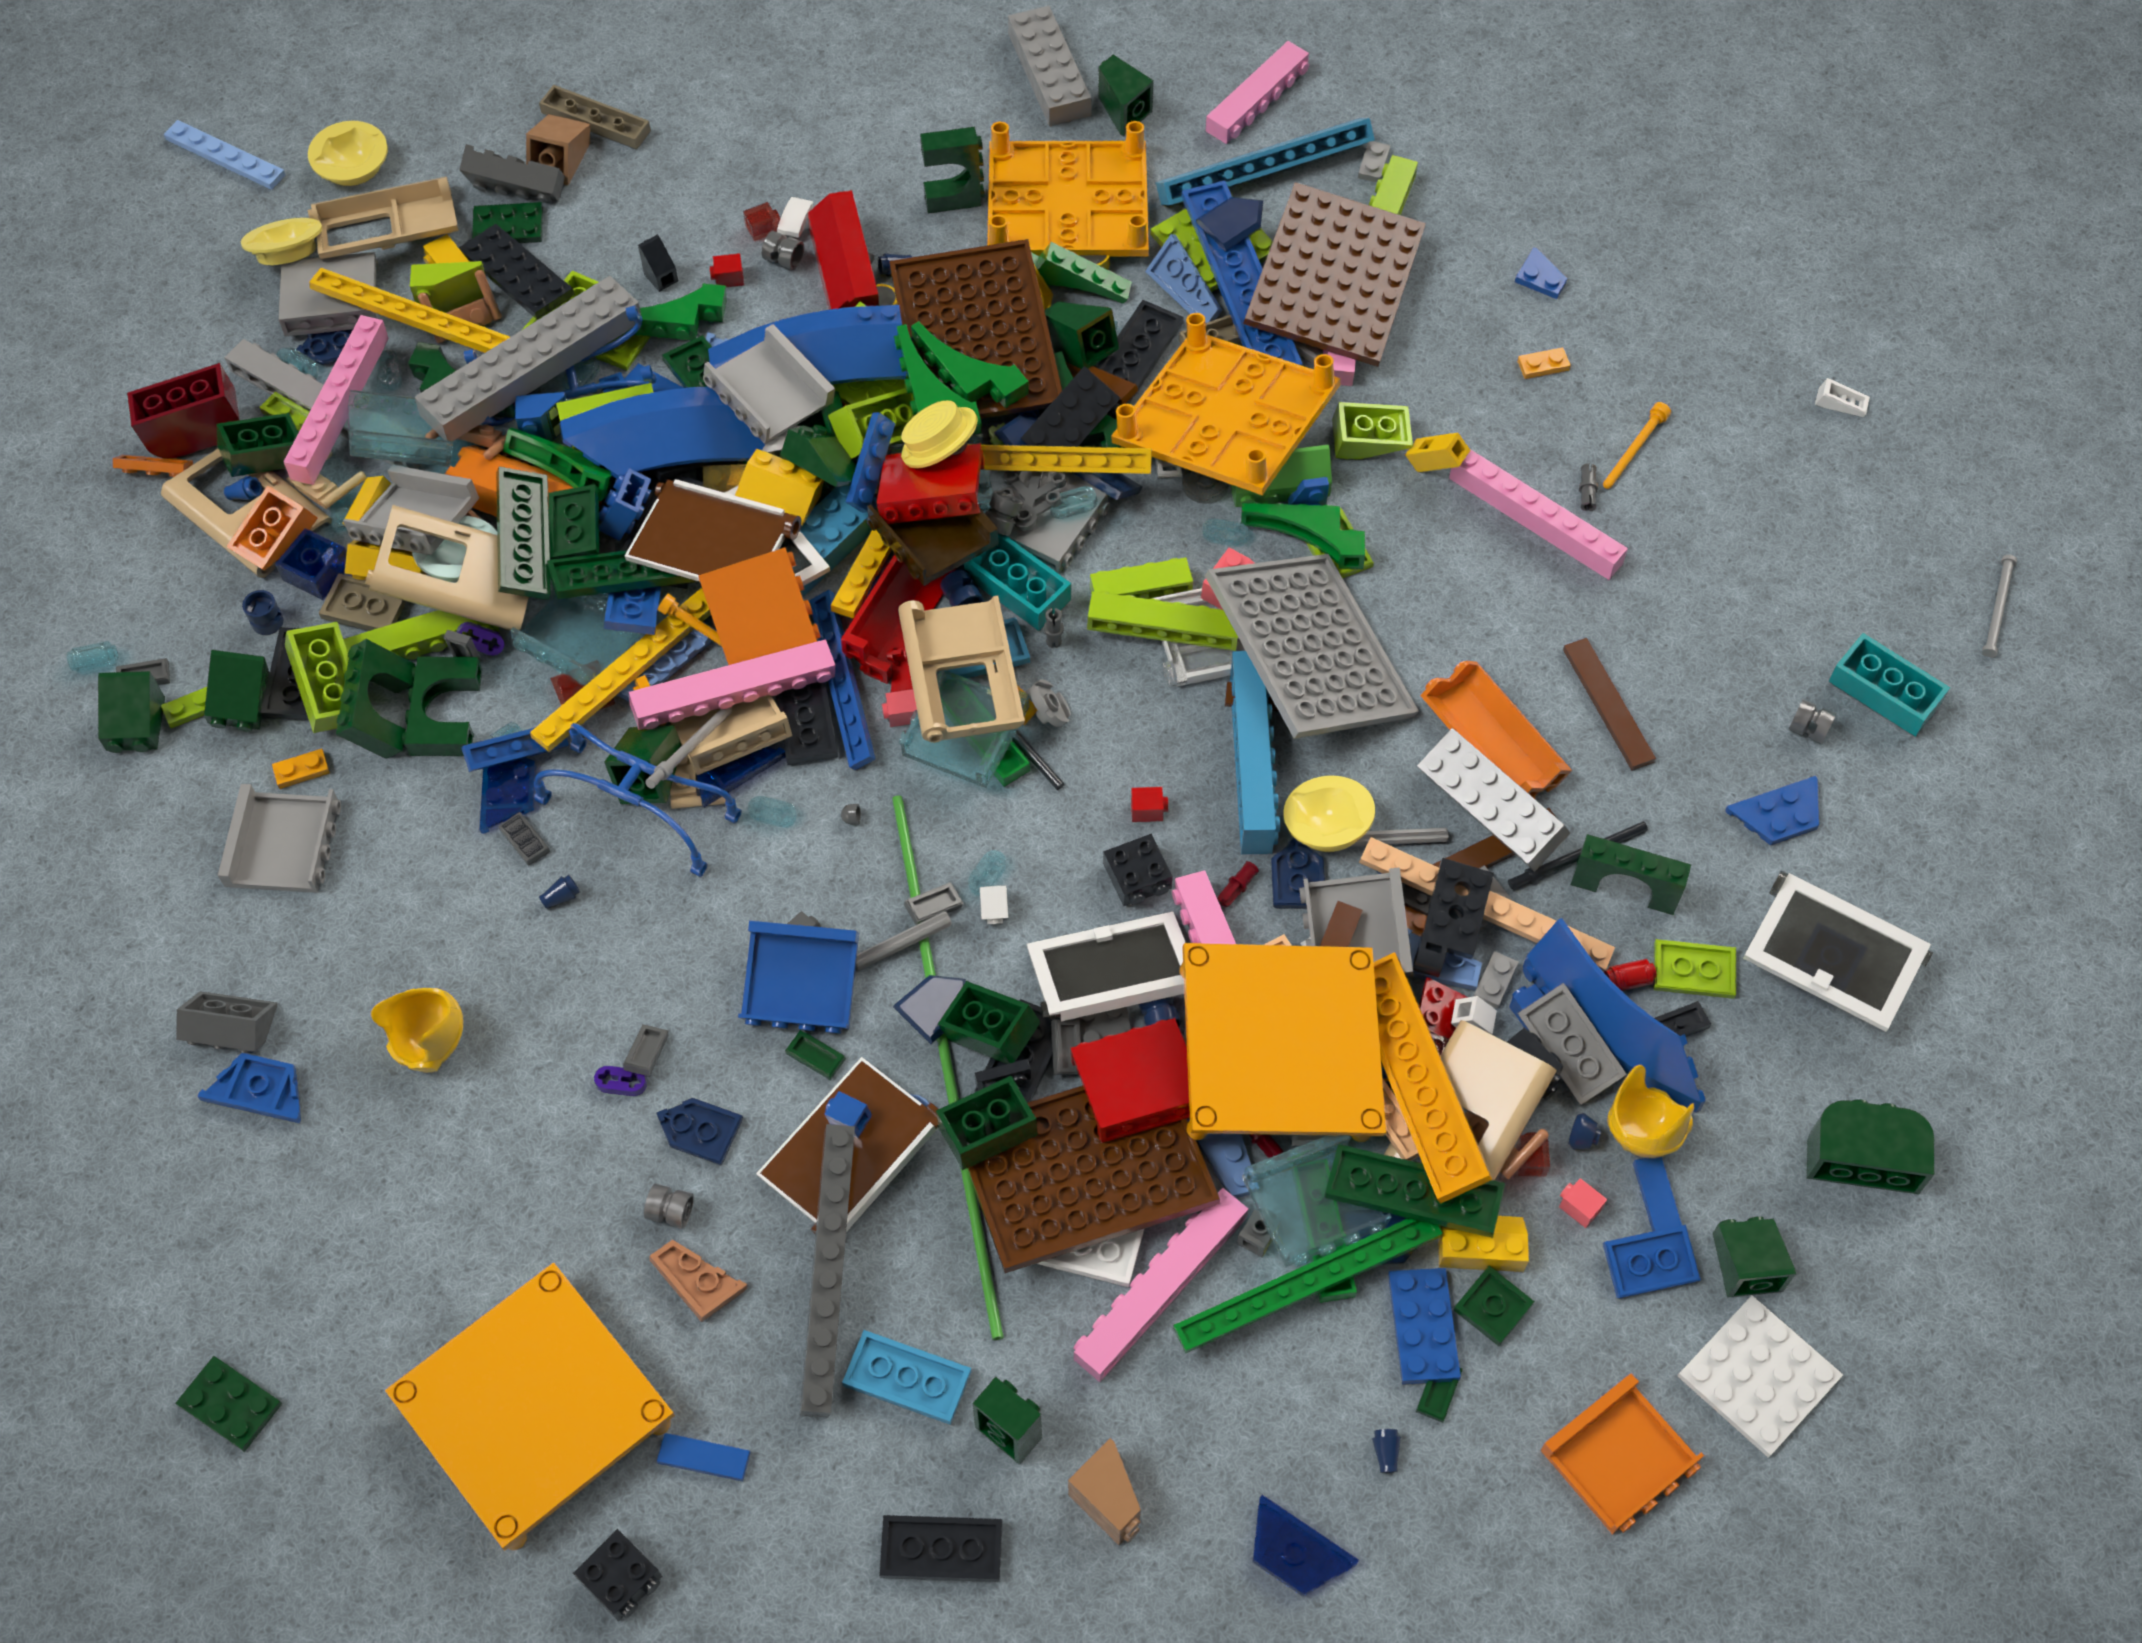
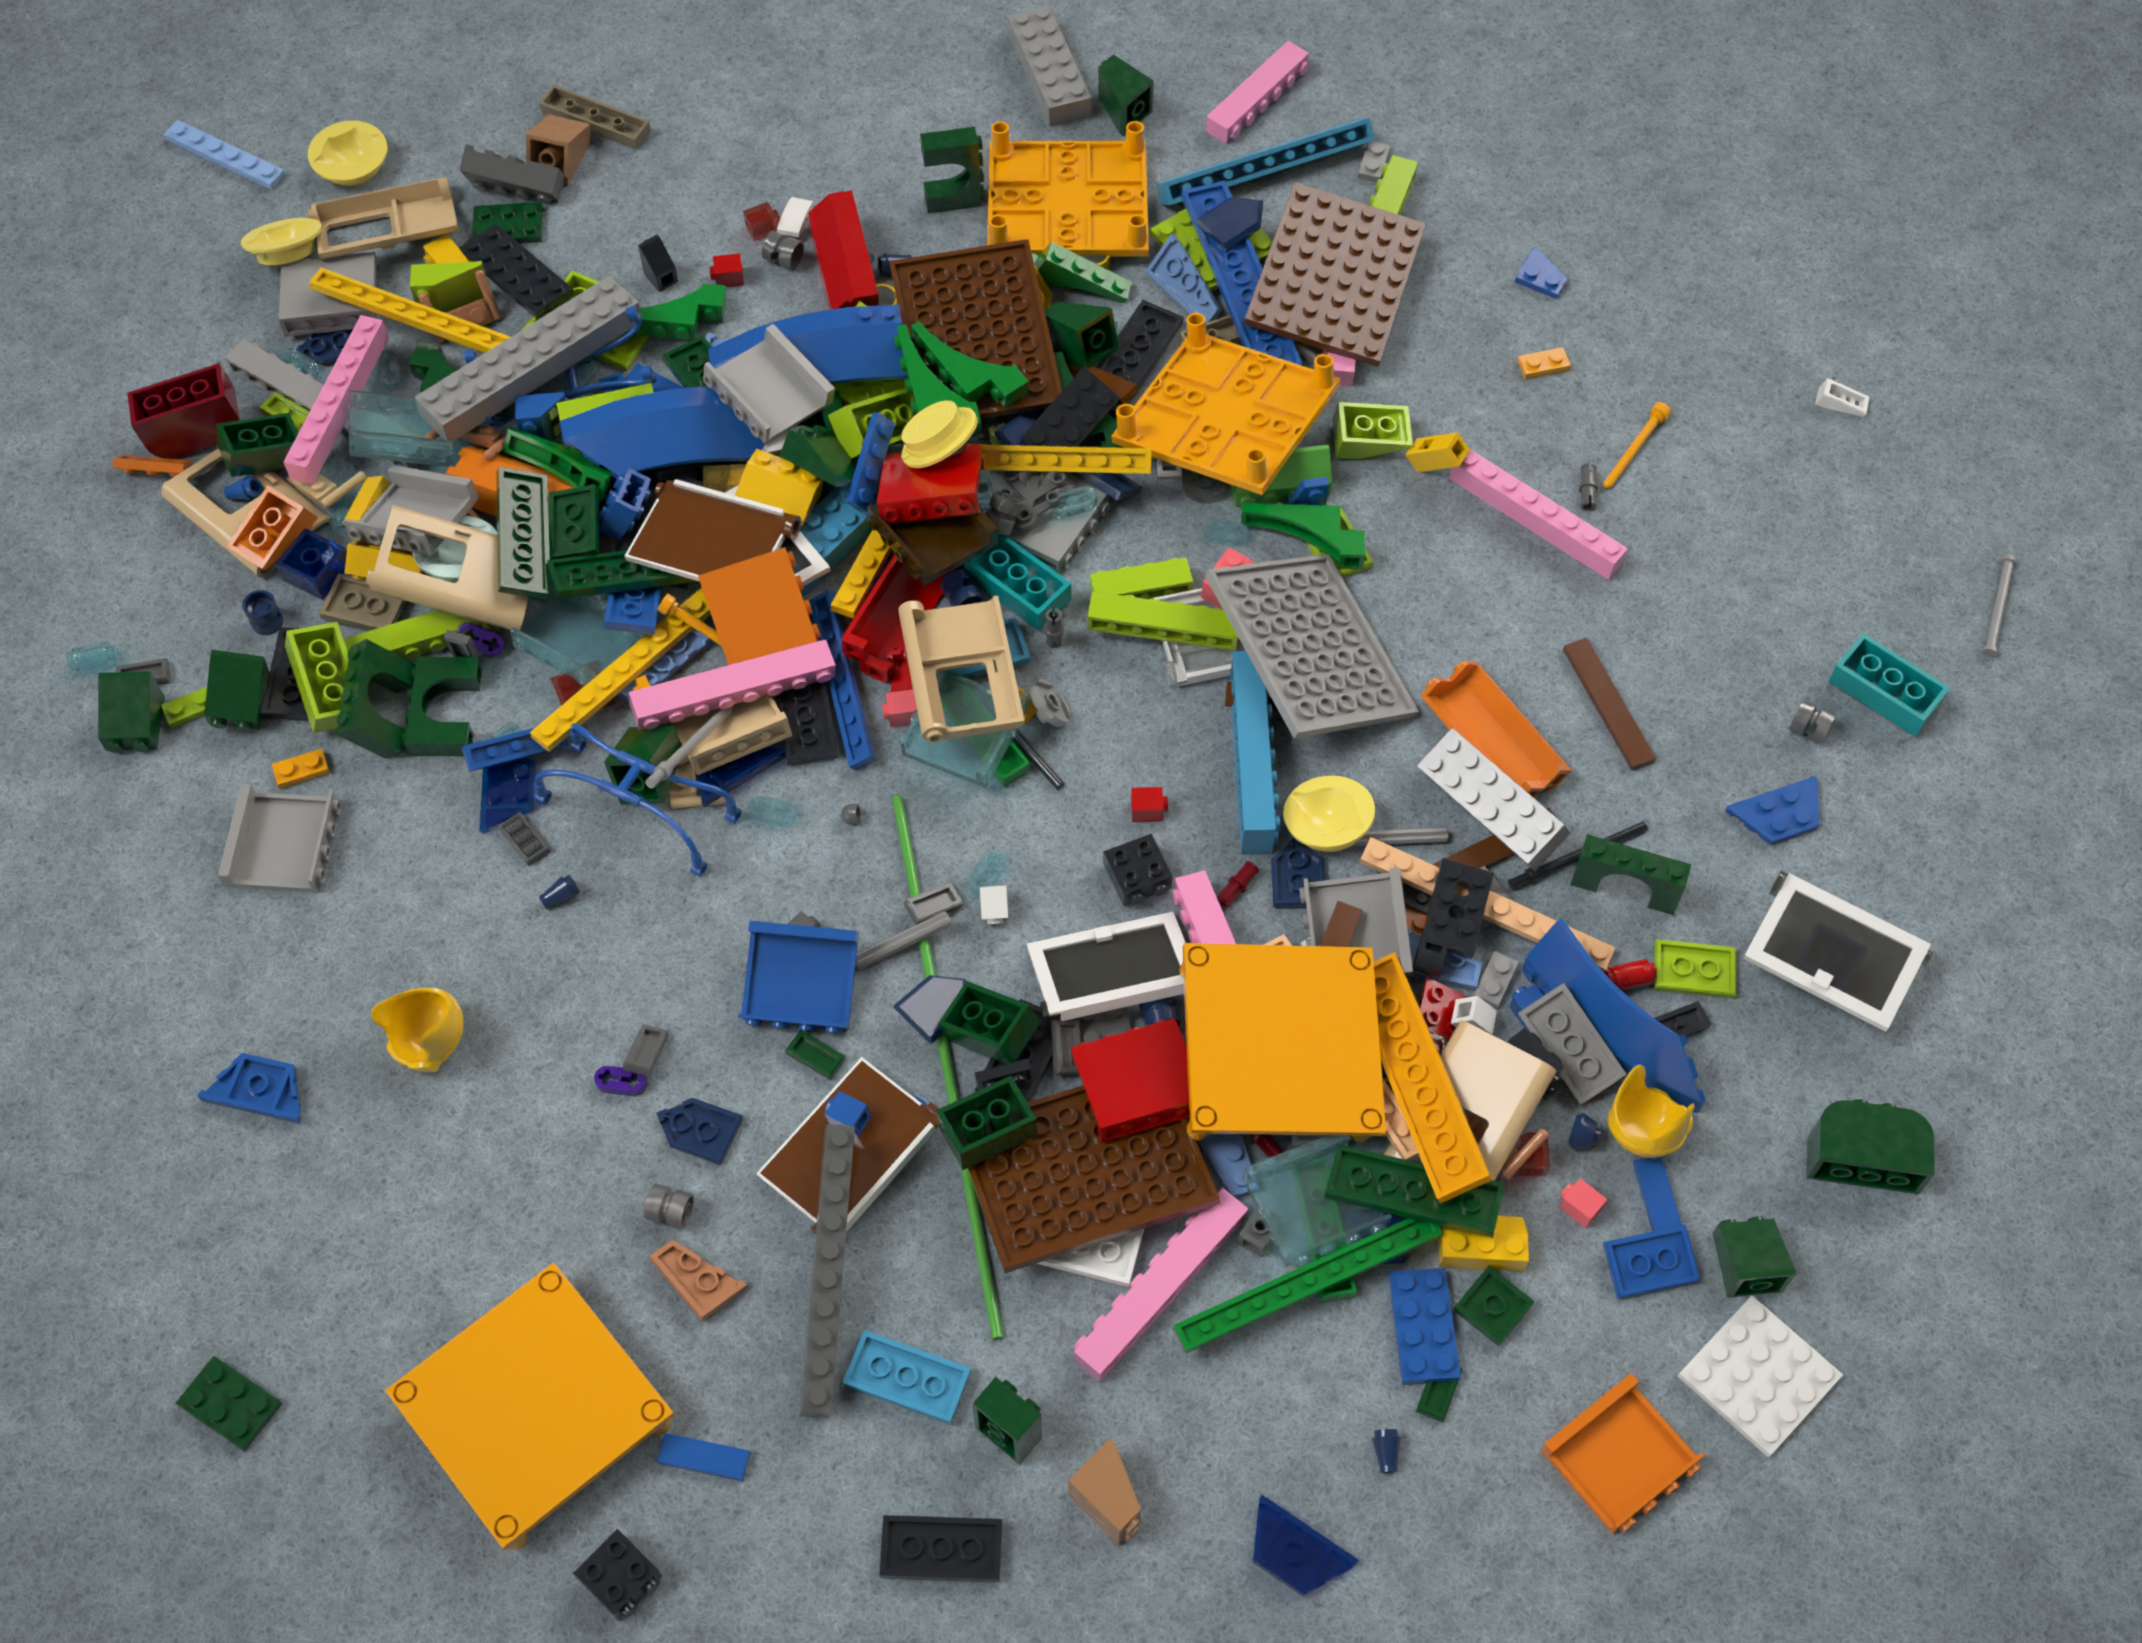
dark grey slope [176,991,278,1053] -> none

